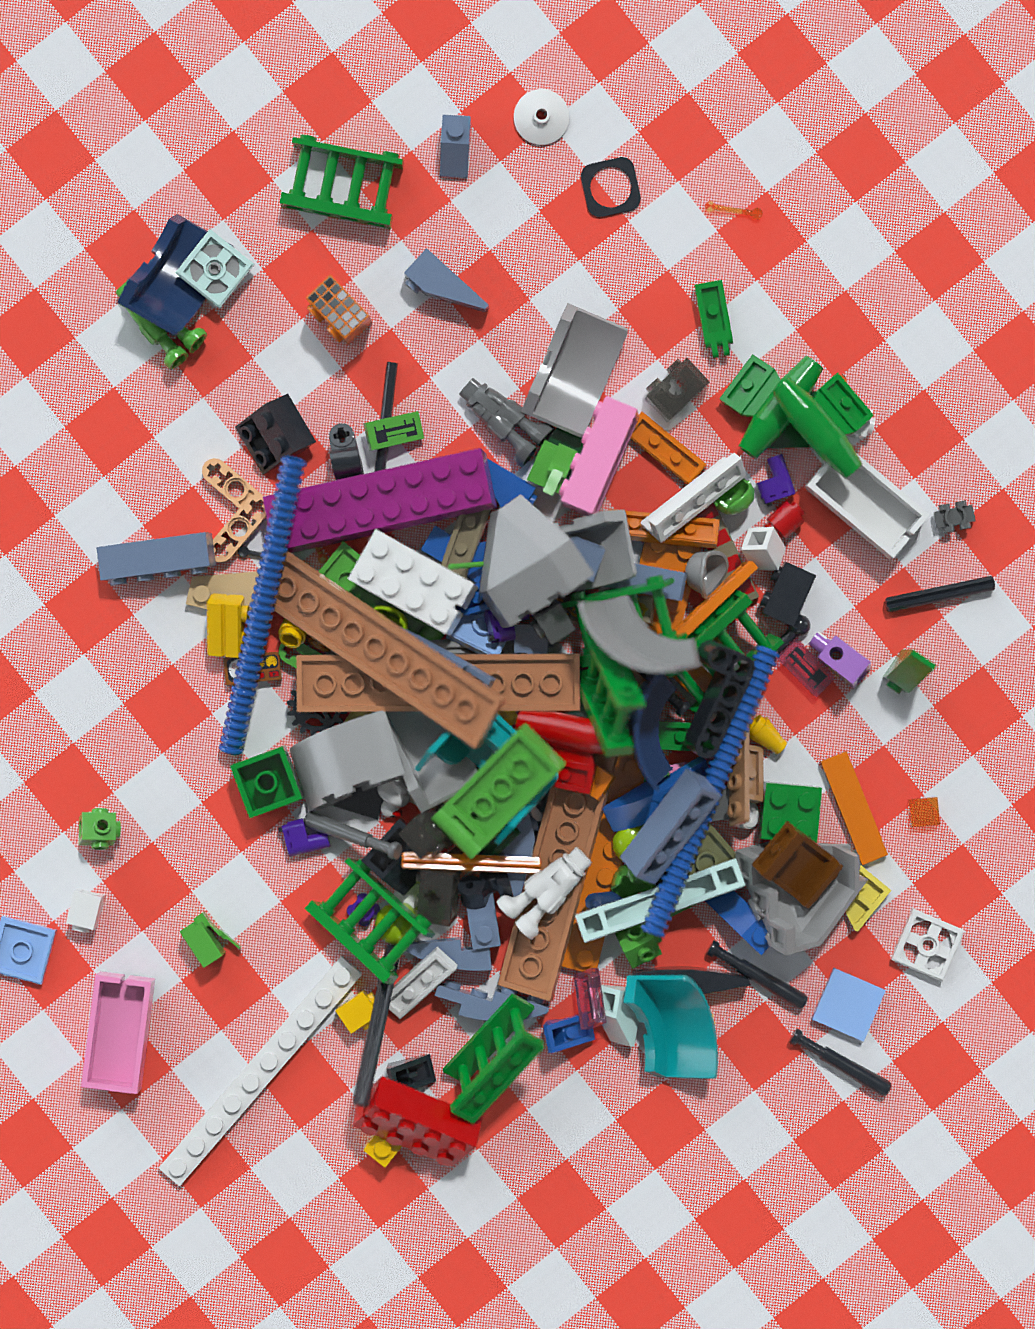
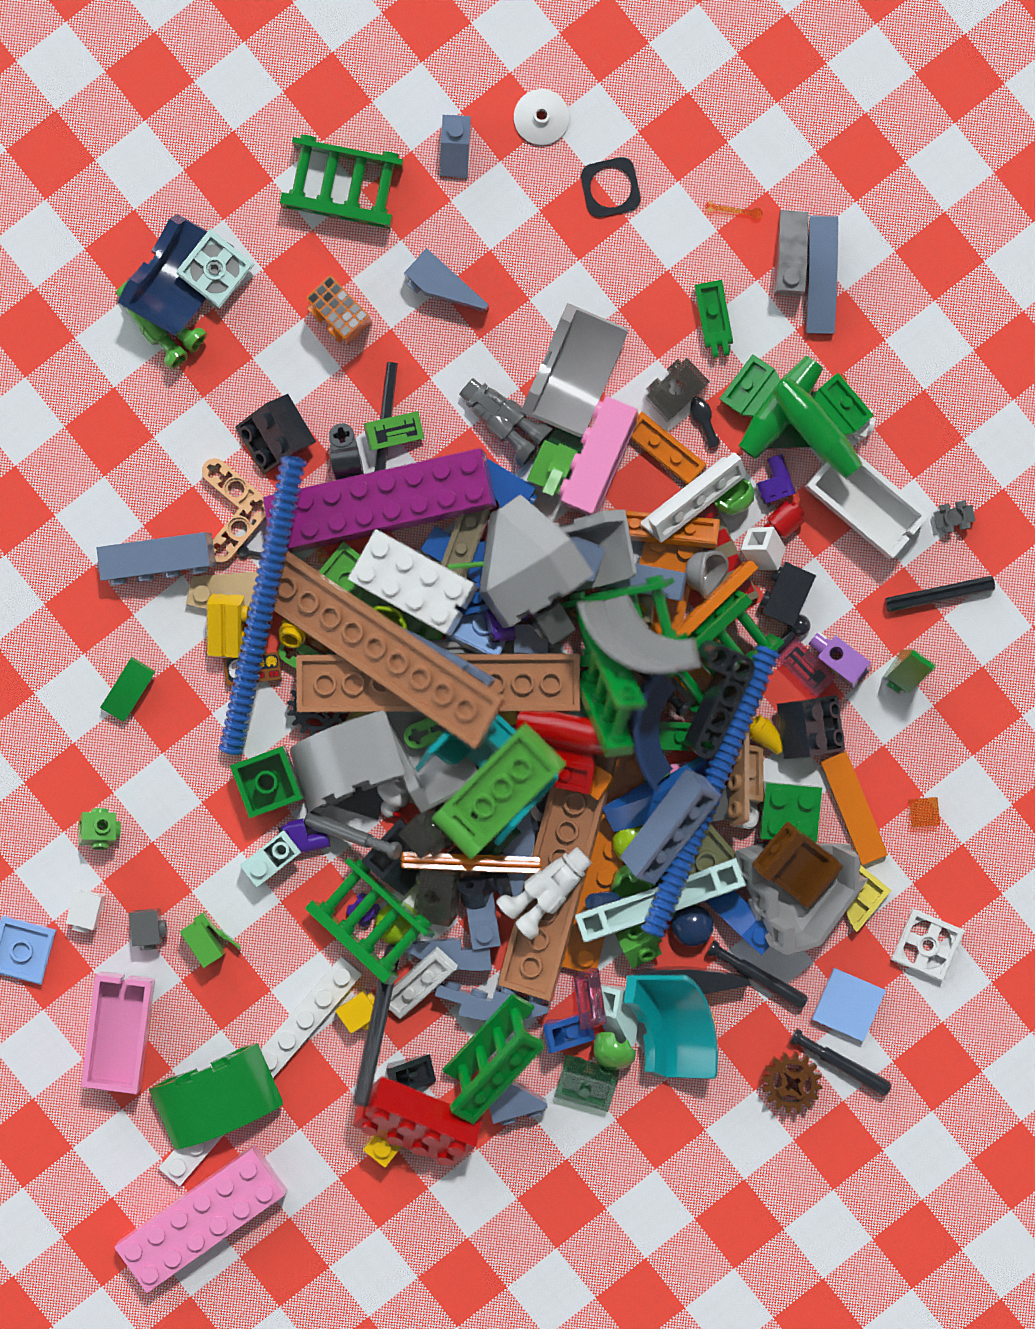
none -> green slope [100,657,155,722]
none -> bright pink brick [114,1144,287,1293]
none -> dark grey brick [129,908,167,951]
none -> green panel [149,1043,283,1150]
none -> light aqua slope [239,830,301,887]
none -> bright green beam [404,717,448,749]
none -> sand blue slope [489,1081,548,1126]
none -> clear green bracket [554,1055,619,1112]
none -> bright green hair [594,1032,636,1070]
none -> dark blue hair [671,905,714,947]
none -> black piece [690,397,720,449]
none -> reddish brown gear [761,1051,823,1113]
none -> flat silver slope [774,210,808,296]
none -> black slope [777,695,845,759]
none -> sand blue slope [806,215,838,334]

